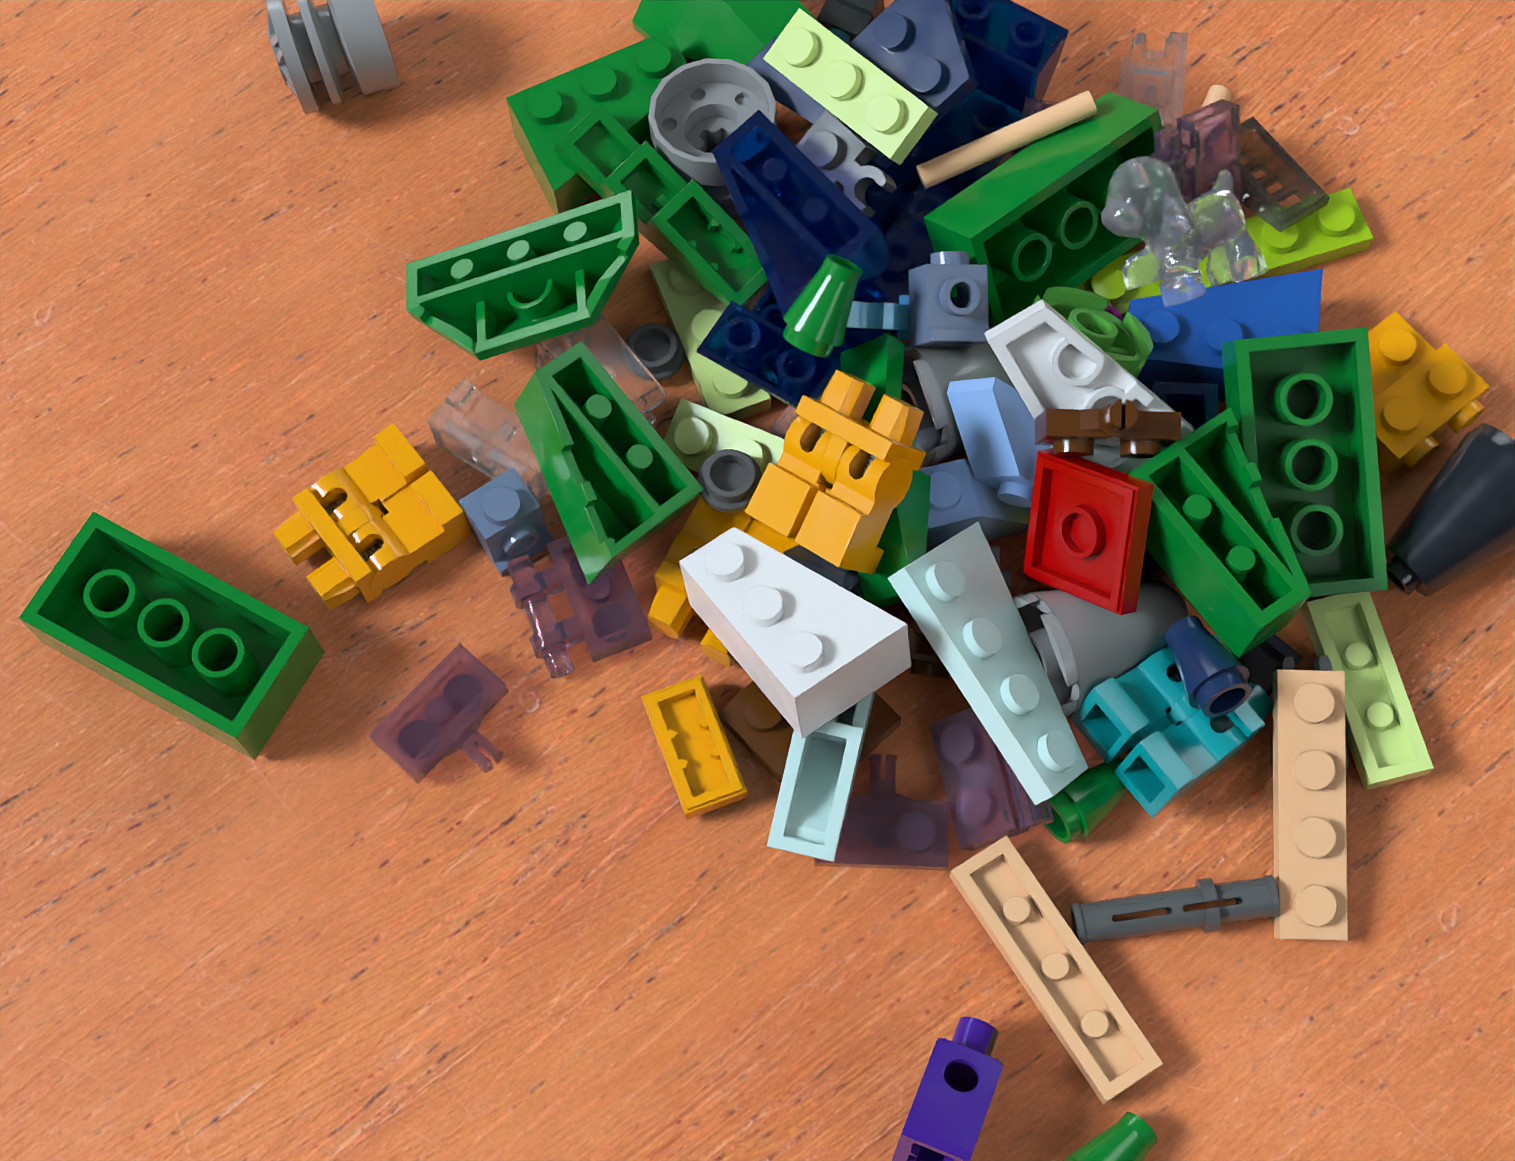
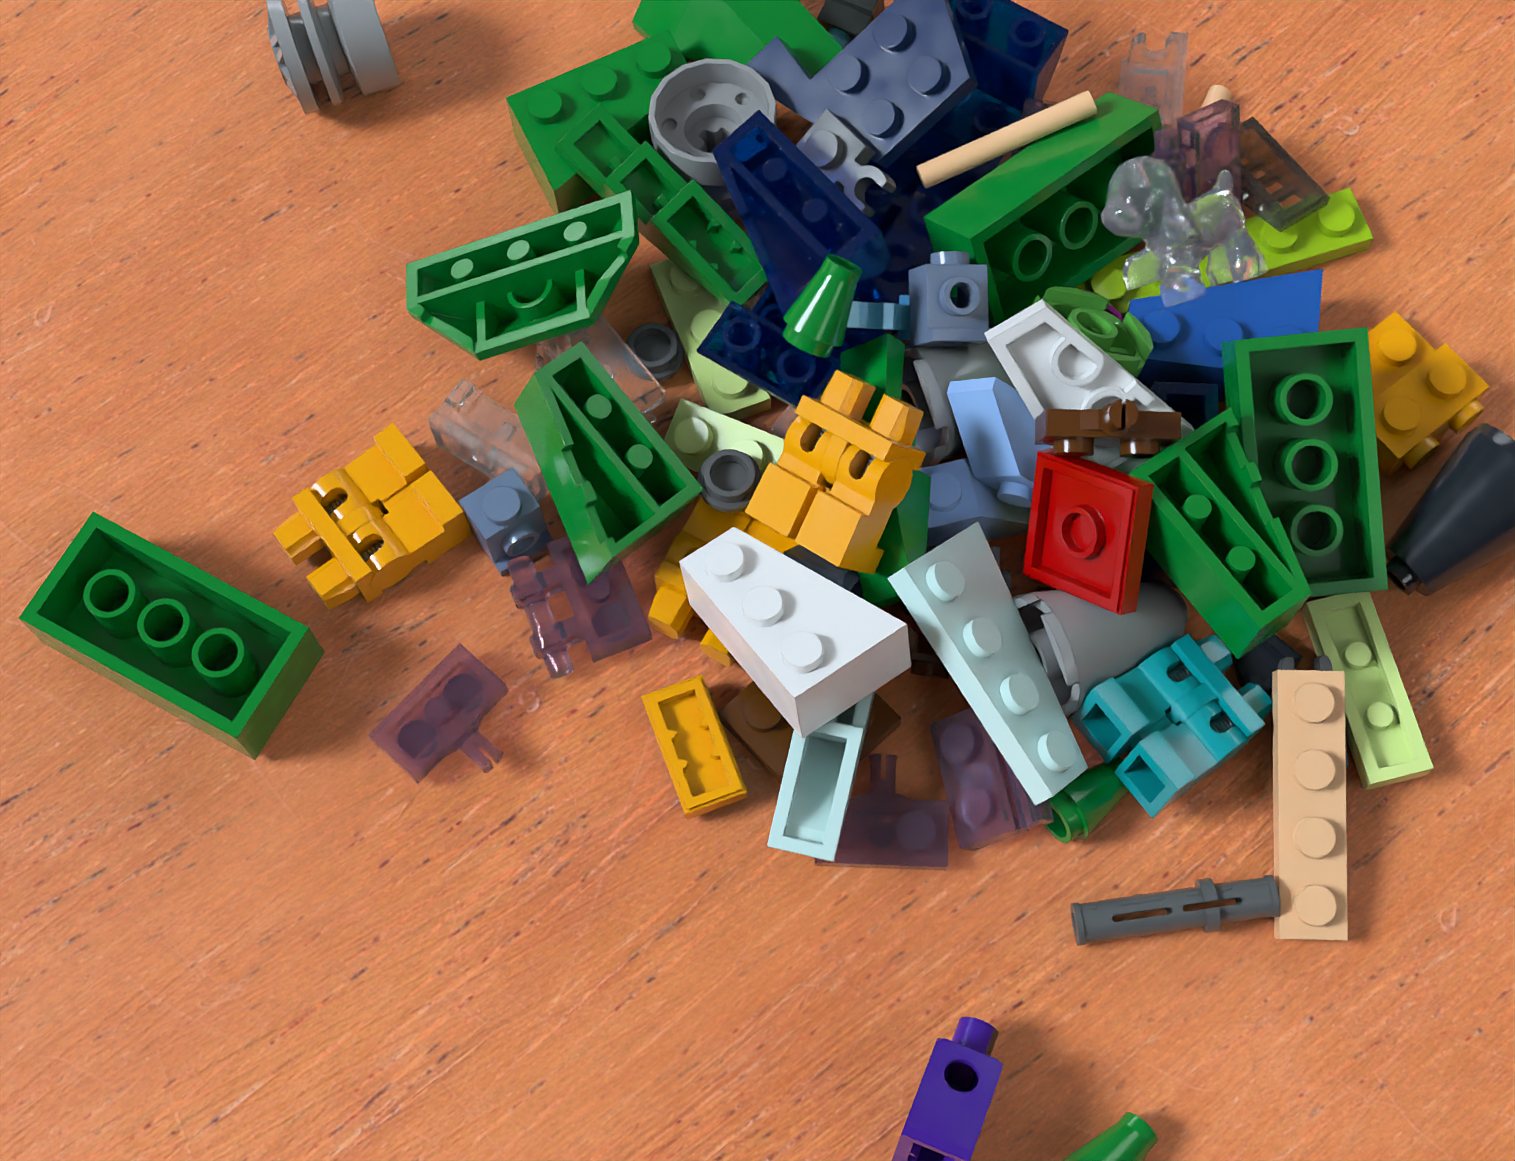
yellowish green plate [763,8,938,165] -> none
light nougat plate [949,835,1163,1105] -> none
dark blue cone [1164,616,1252,718] -> none

